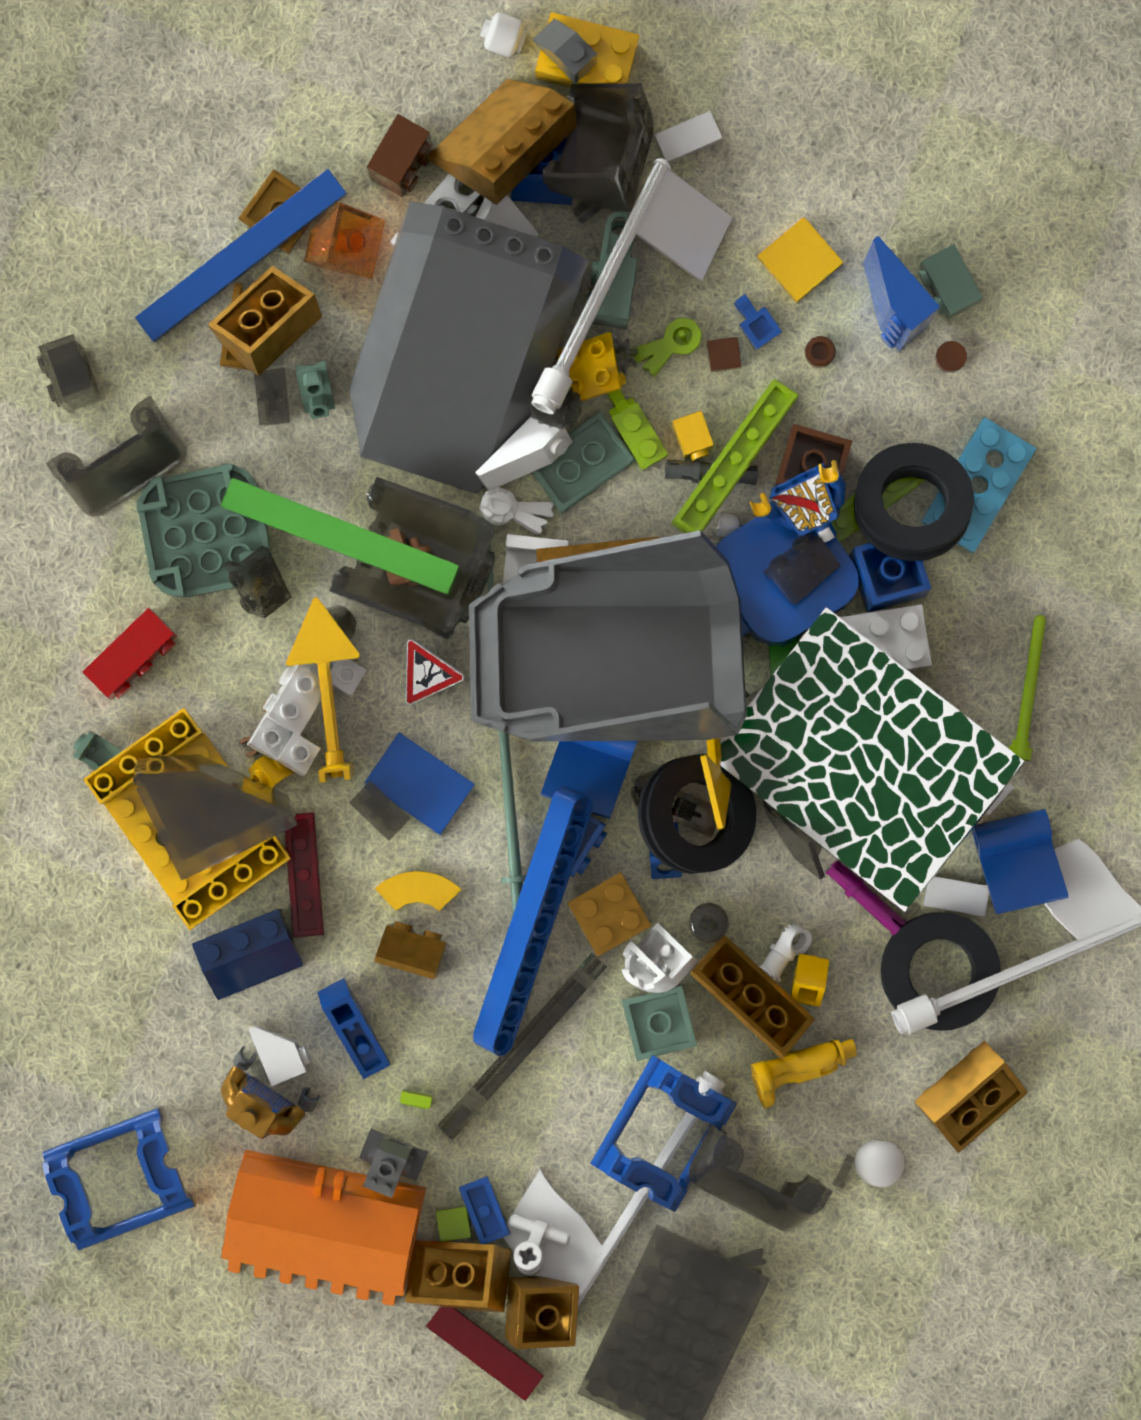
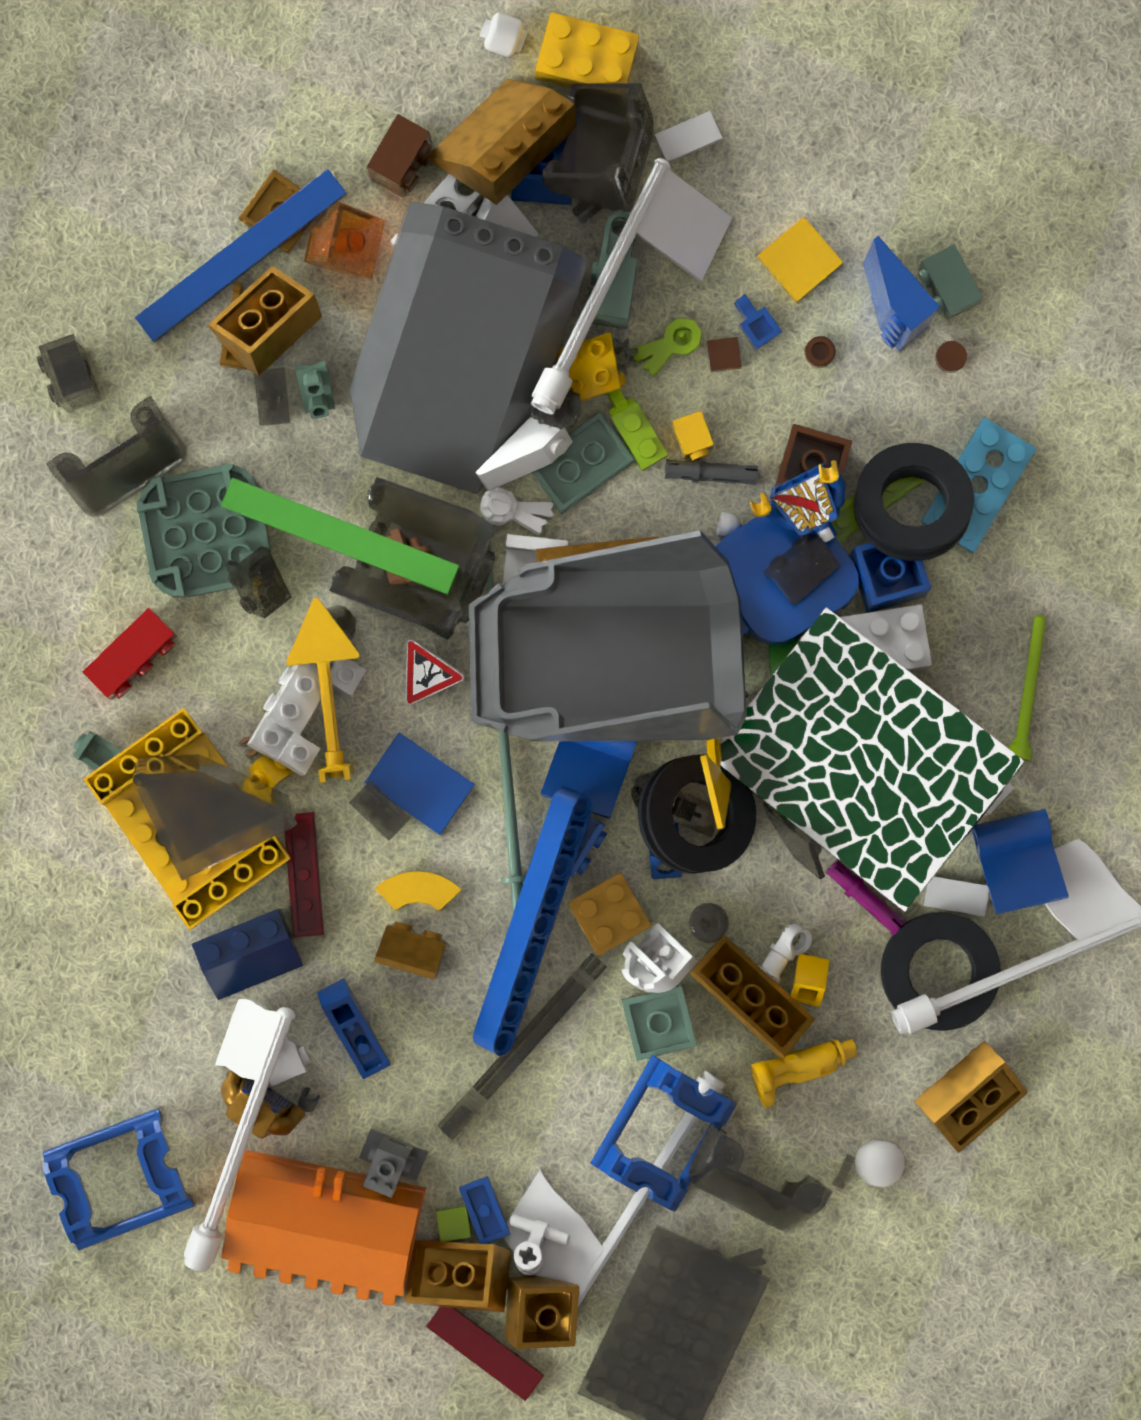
lime tile [400,1089,433,1109] -> none
dark grey slope [532,18,597,84] -> none
lime tile [671,379,799,533] -> none
none -> white flag [184,999,296,1272]

